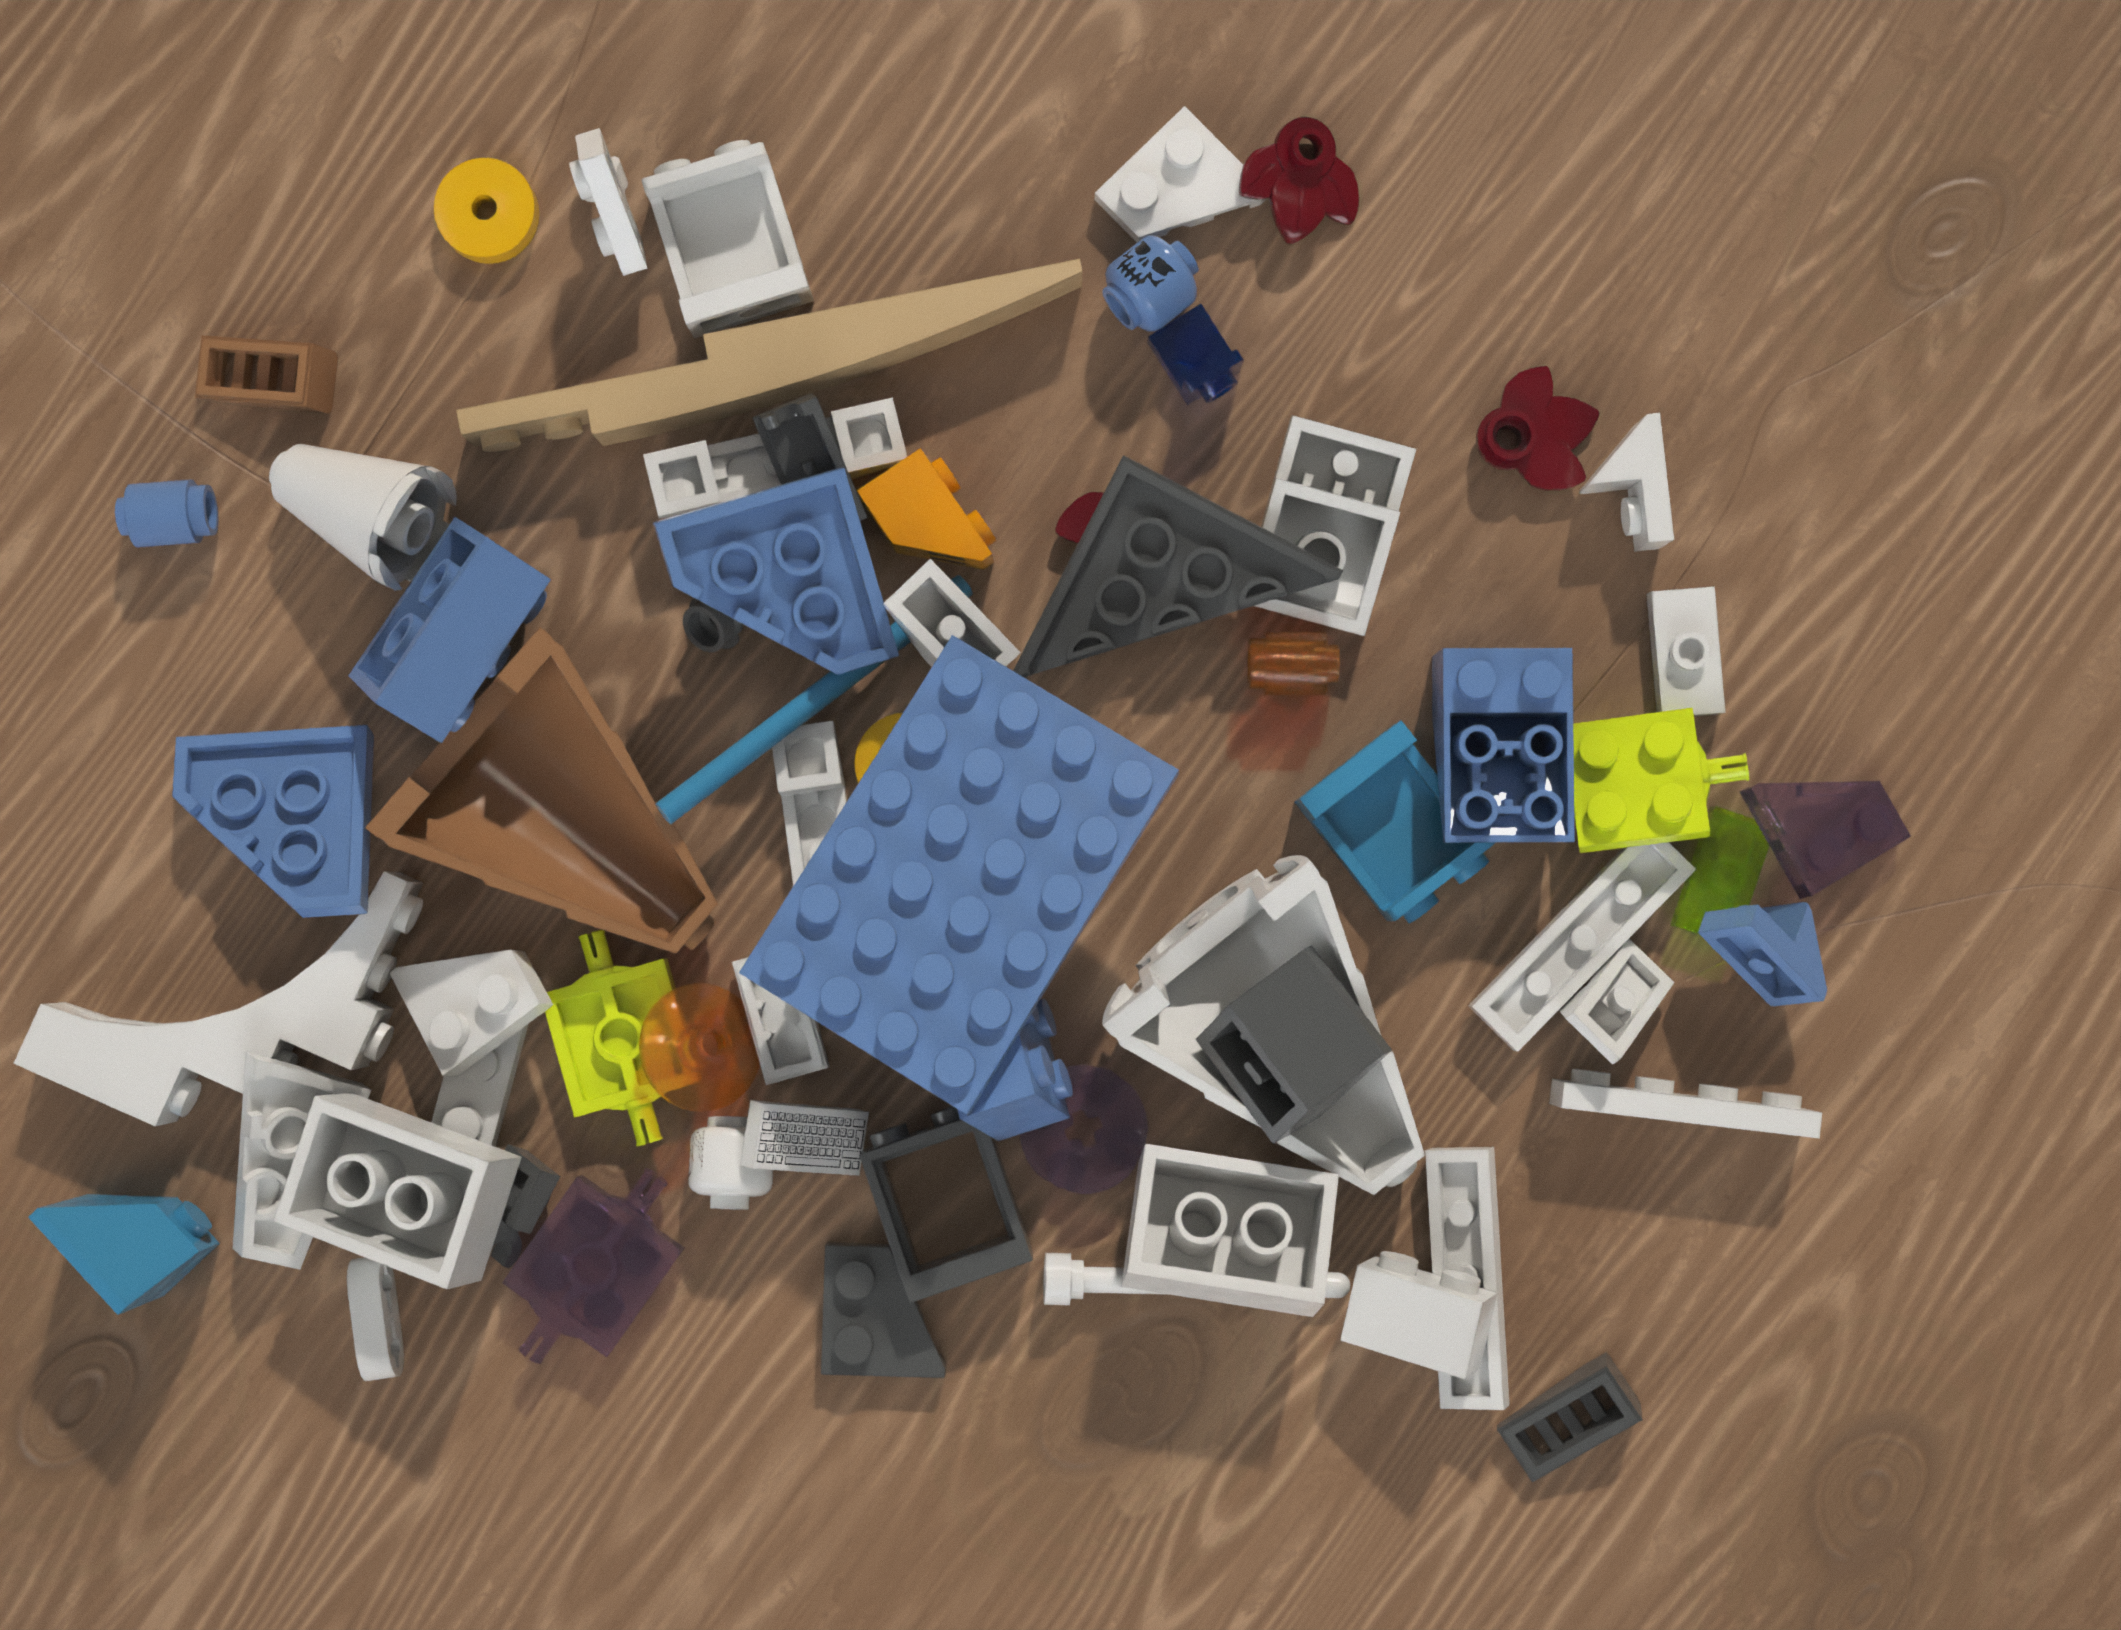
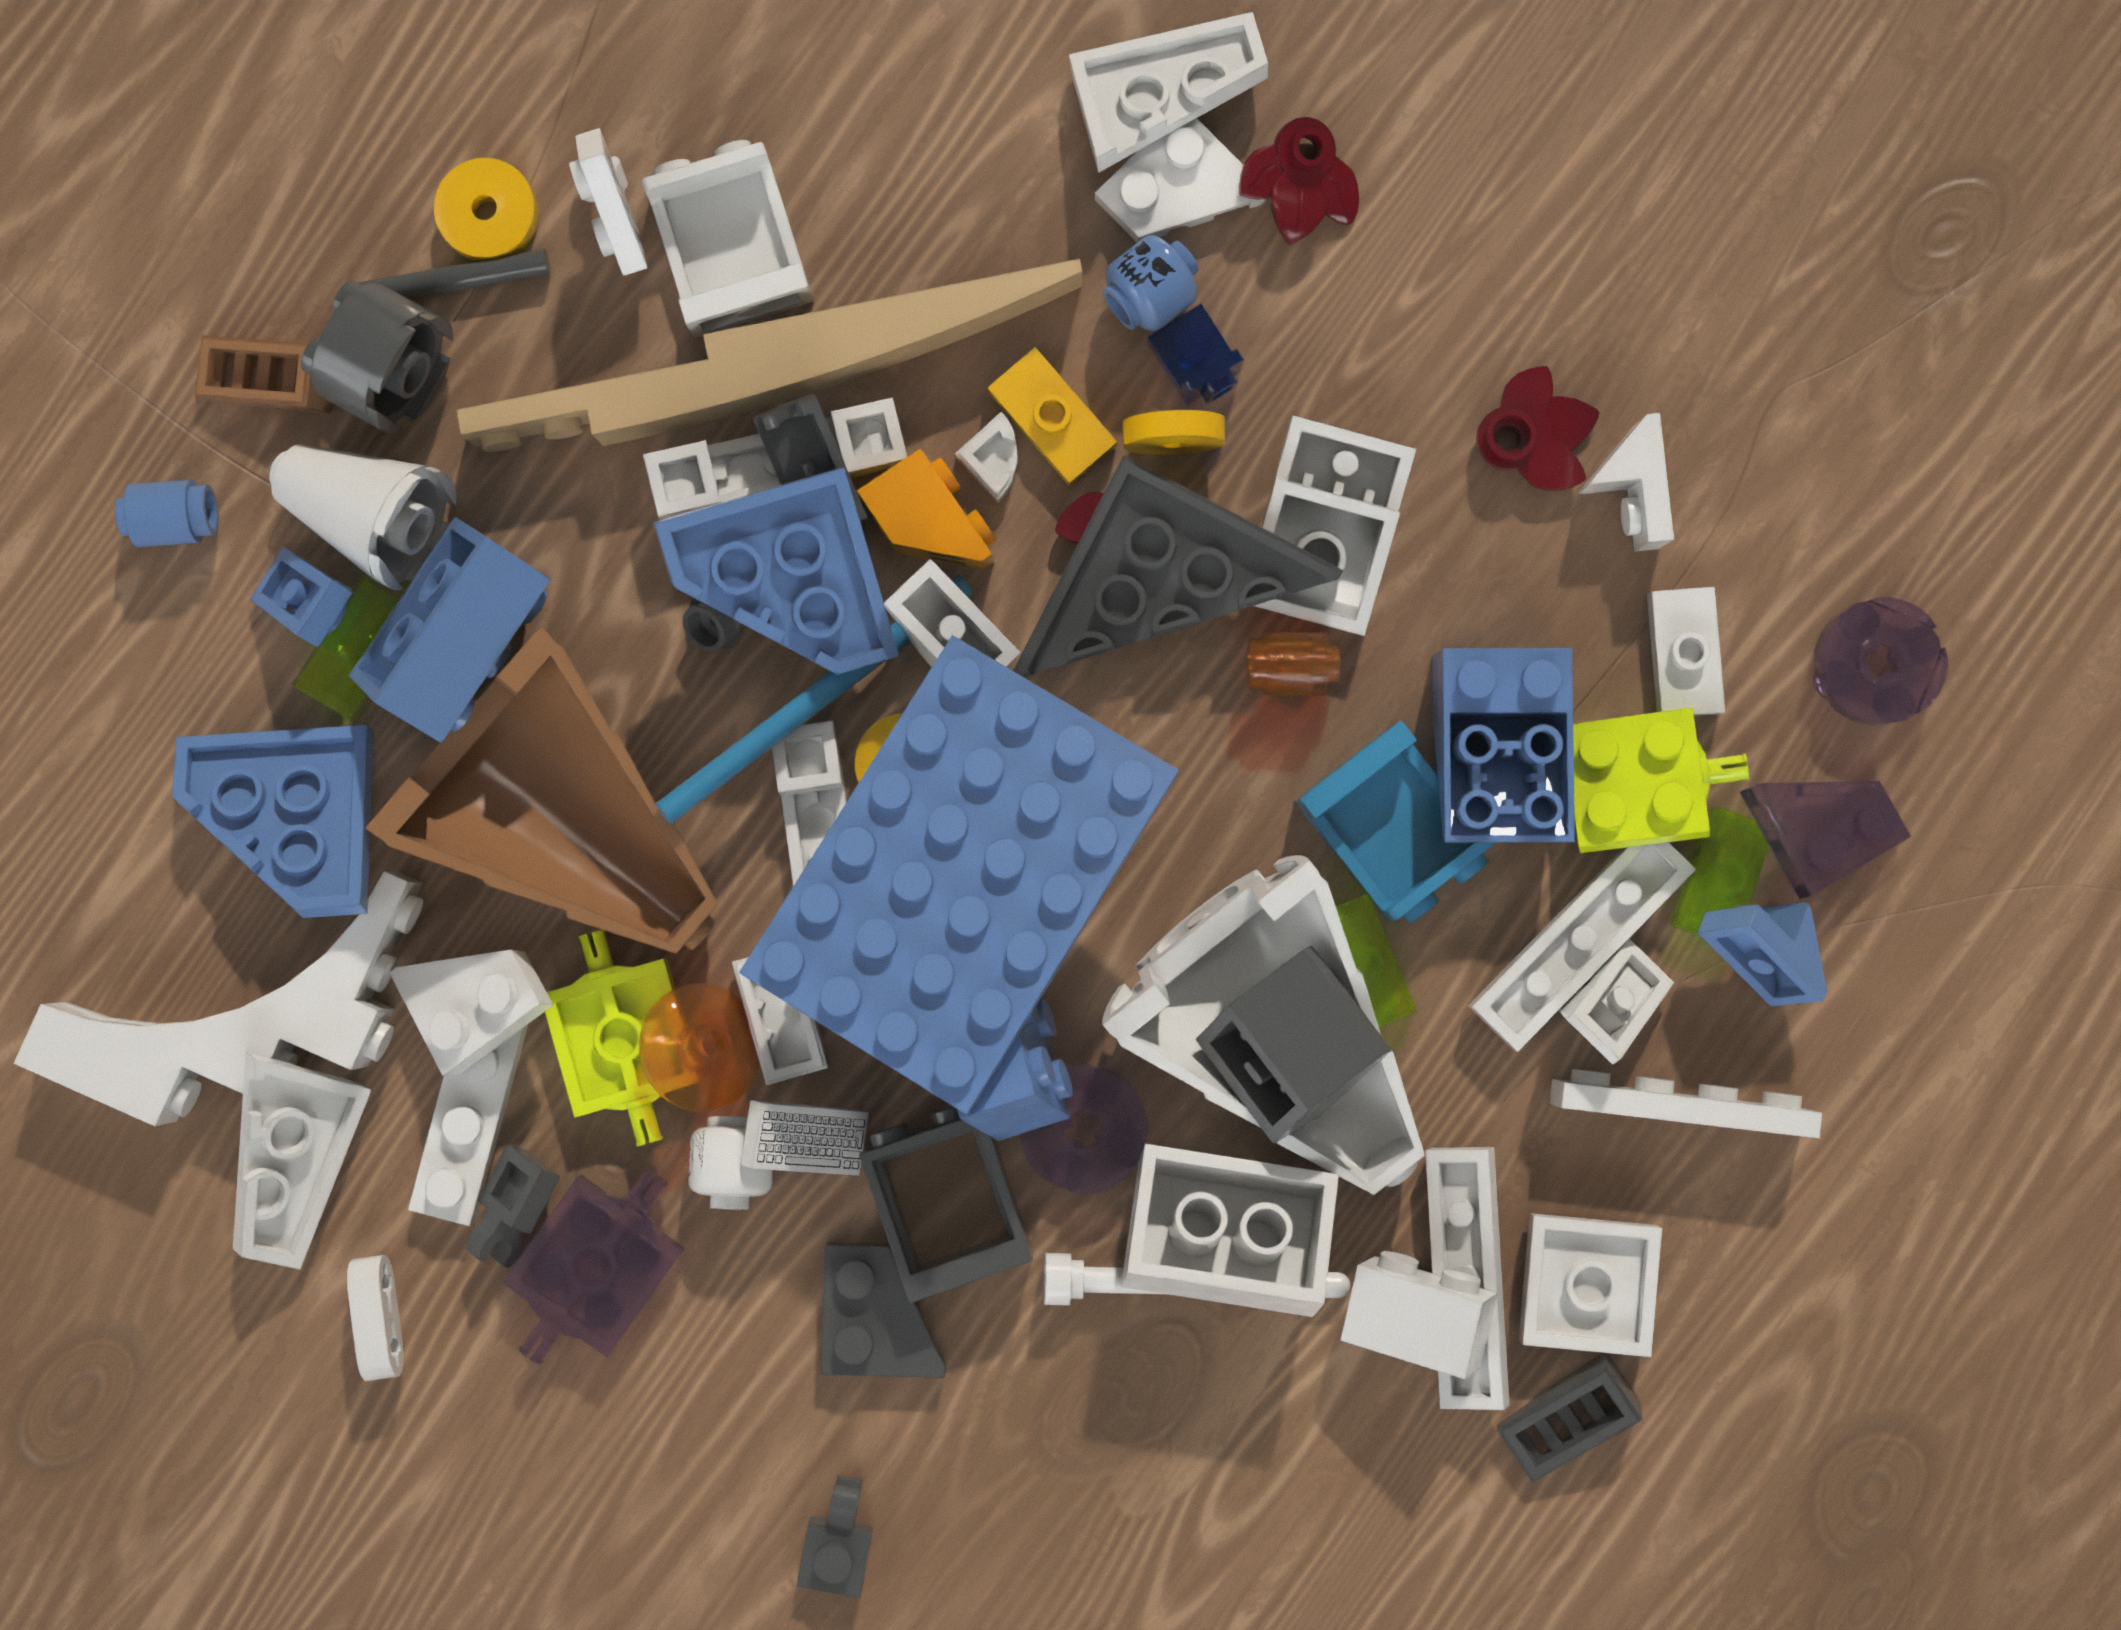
dark azure slope [28,1194,220,1315] -> none
white brick [274,1093,522,1289] -> none
none -> medium blue slope [249,546,366,649]
none -> clear neon green plate [291,577,399,720]
none -> dark grey brick [301,280,453,434]
none -> dark grey bar [358,249,550,299]
none -> dark grey plate [797,1475,873,1598]
none -> white tile [955,411,1018,503]
none -> yellow plate [987,347,1117,487]
none -> white wing [1069,12,1268,173]
none -> yellow piece [1123,410,1226,455]
none -> clear neon green plate [1336,893,1417,1027]
none -> white plate [1518,1213,1662,1357]
none -> plate [1813,597,1948,726]

